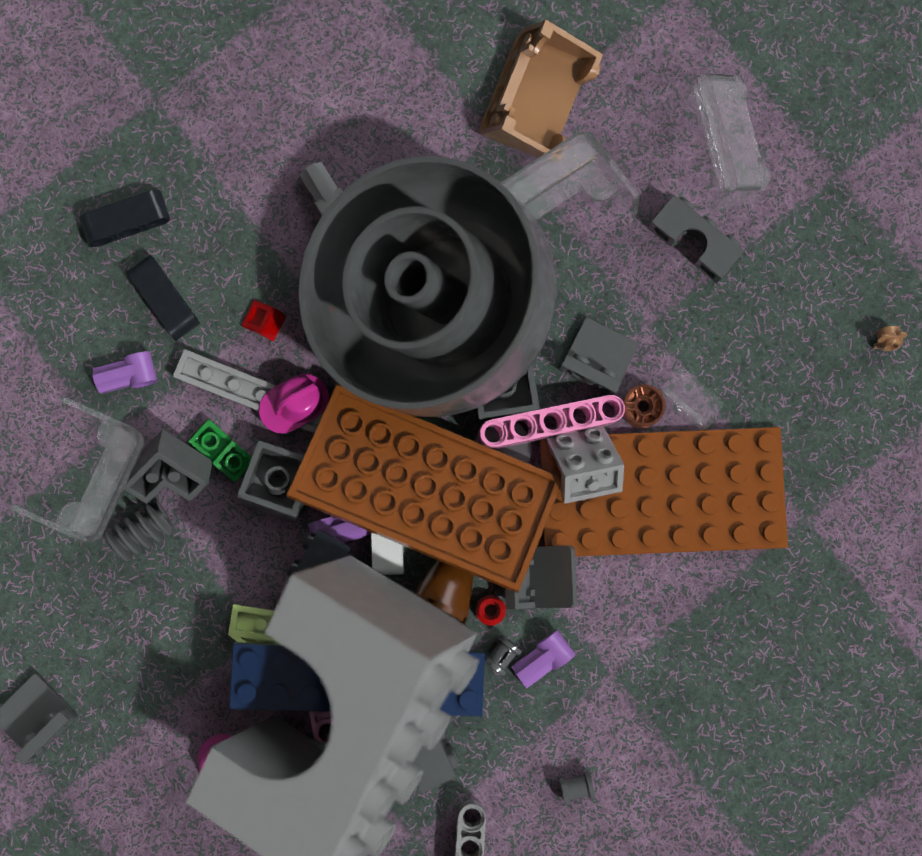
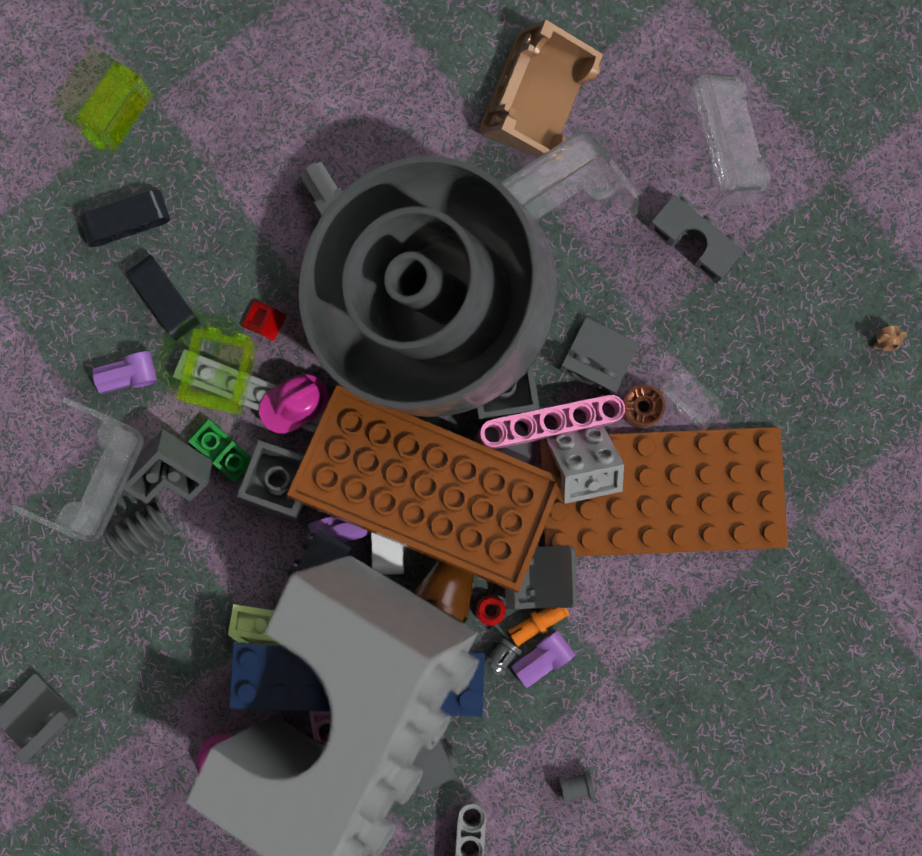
none -> clear neon green window [75,60,154,153]
none -> clear neon green window [176,326,258,416]
none -> orange pin [508,608,570,647]

